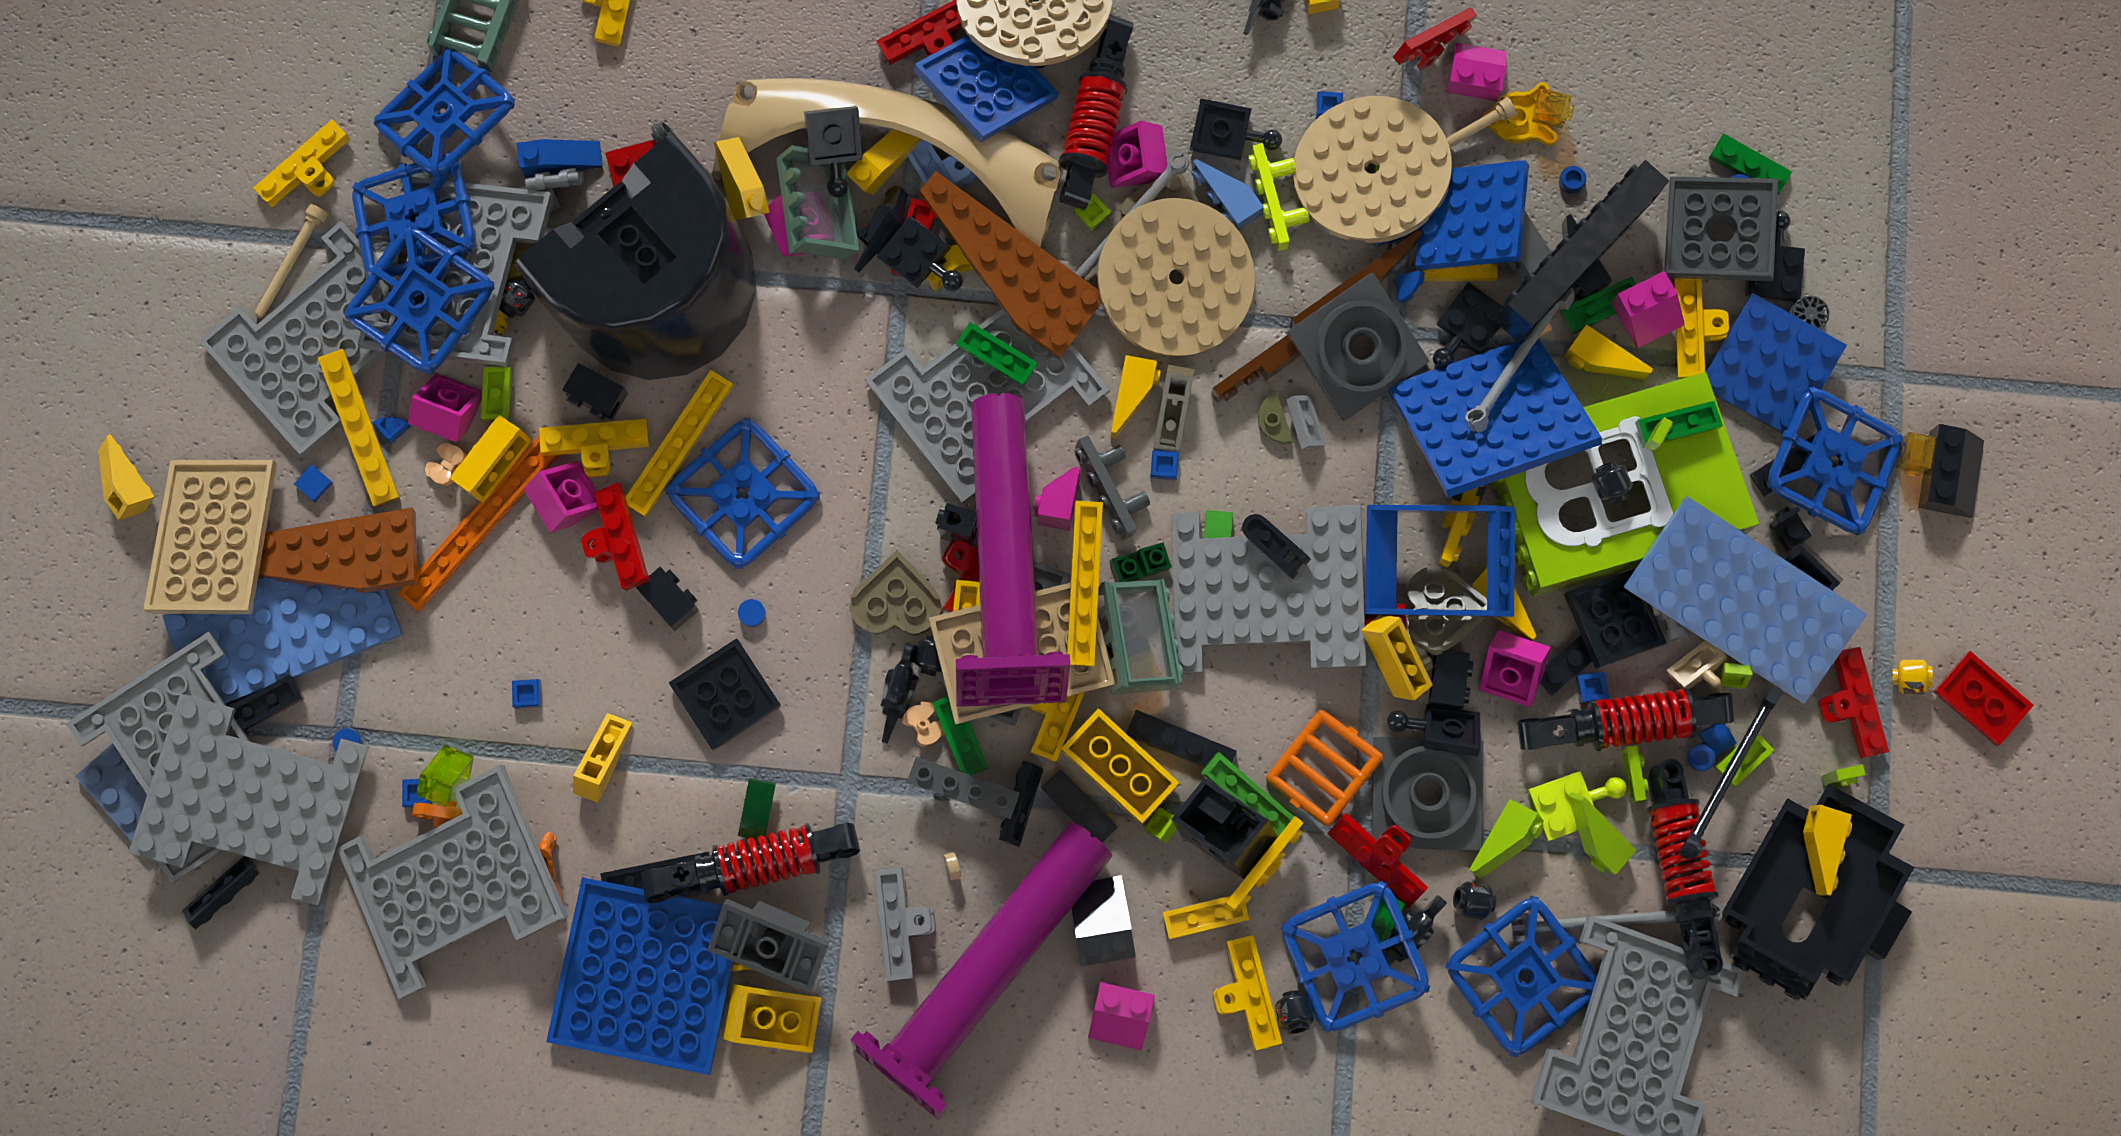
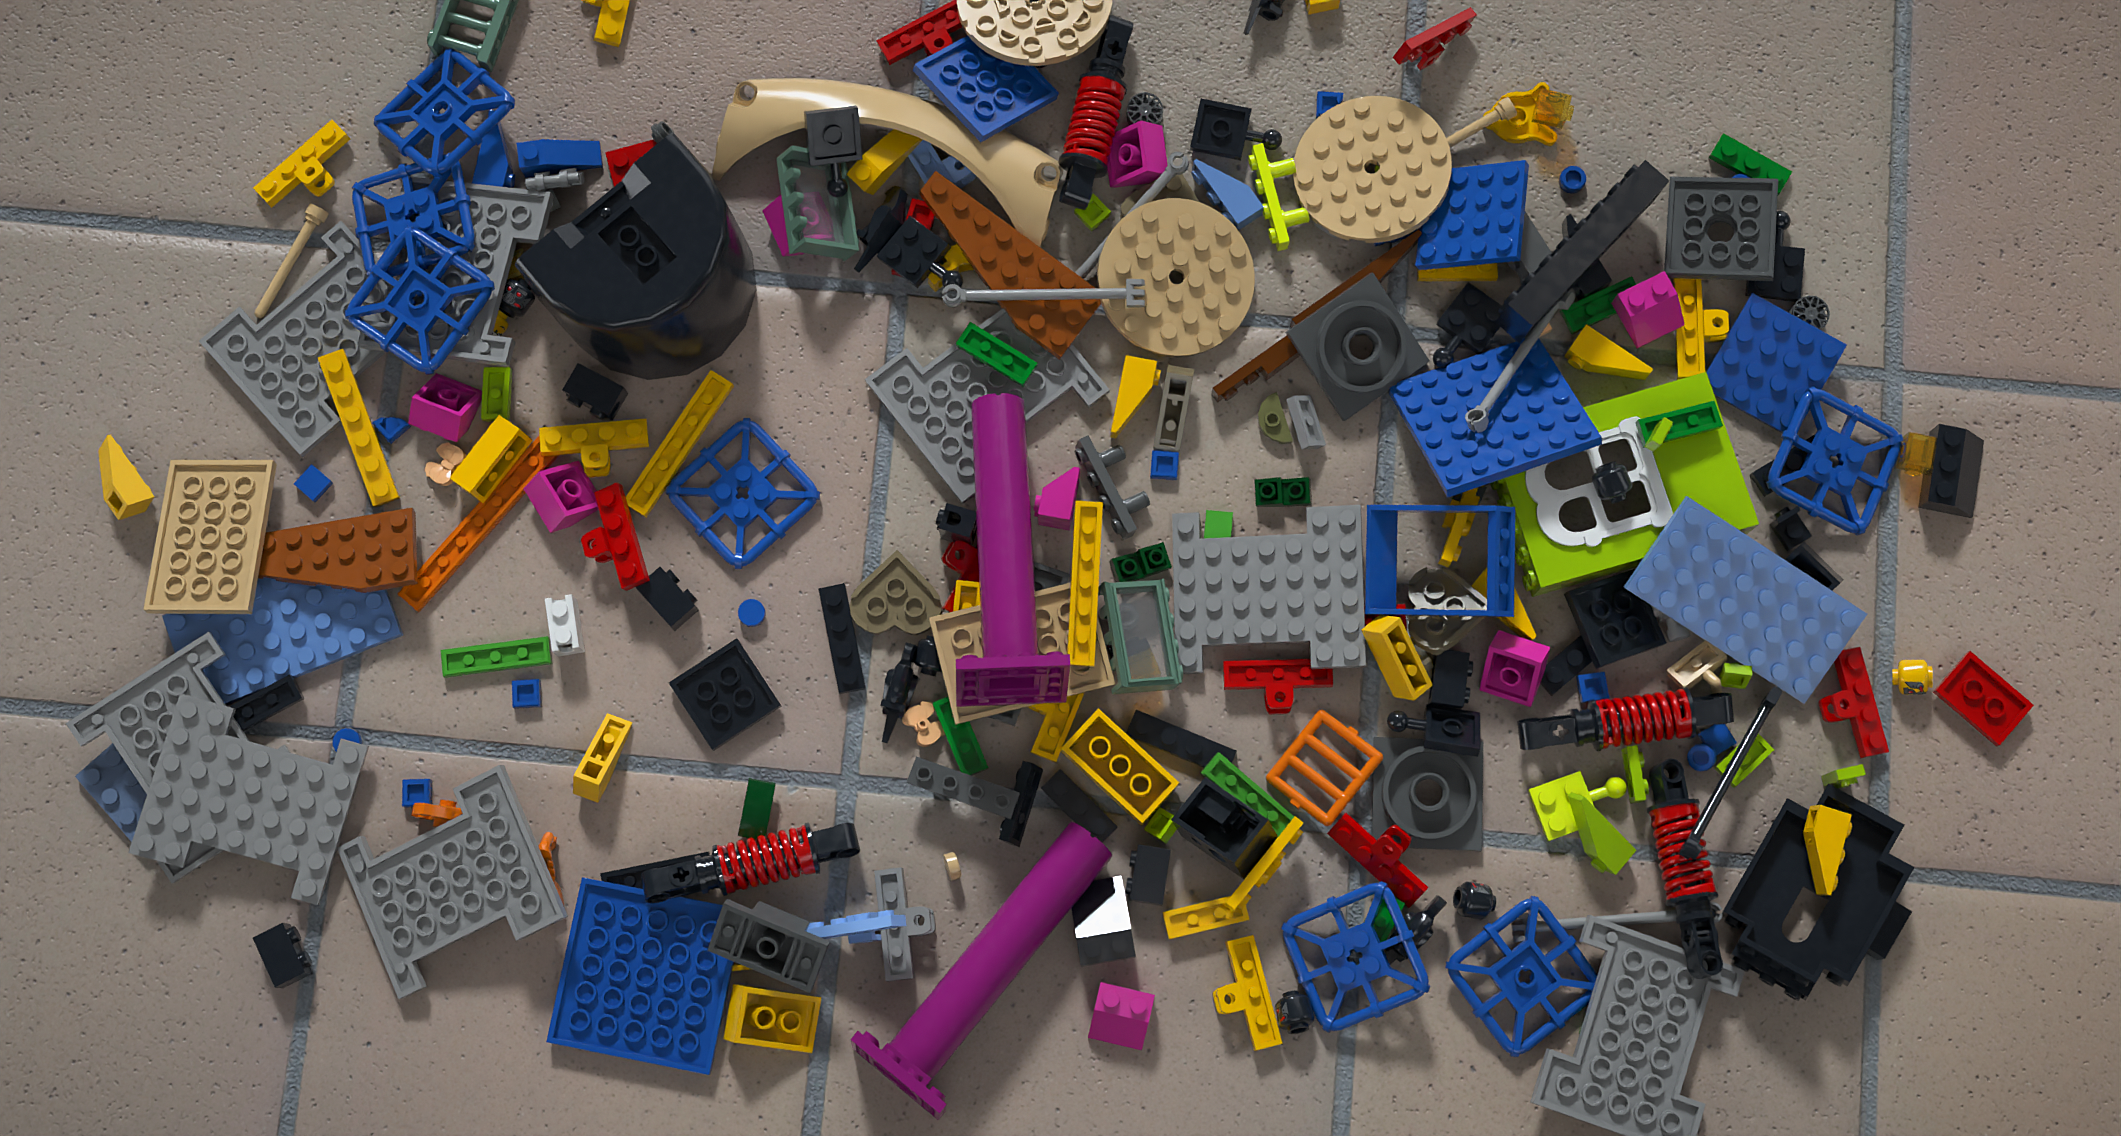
black plate [182,856,259,930] -> none
clear neon green panel [416,745,474,807] -> none
yellow slope [714,137,770,220] -> none
black plate [1242,514,1311,579] -> none
blue tile [1397,270,1425,303] -> none
dark pink slope [1446,42,1506,102] -> none
lime slope [1469,799,1544,880] -> none
none -> black piece [253,923,313,989]
none -> bright green tile [441,636,552,678]
none -> blue slope [472,110,515,188]
none -> white brick [545,594,585,657]
none -> light blue plate [807,910,906,944]
none -> black plate [818,583,866,694]
none -> light grey hinge [942,279,1145,308]
none -> black hinge [1125,844,1171,906]
none -> dark grey wheel [1126,92,1163,126]
none -> red plate [1223,659,1333,715]
none -> dark green slope [1254,477,1312,507]

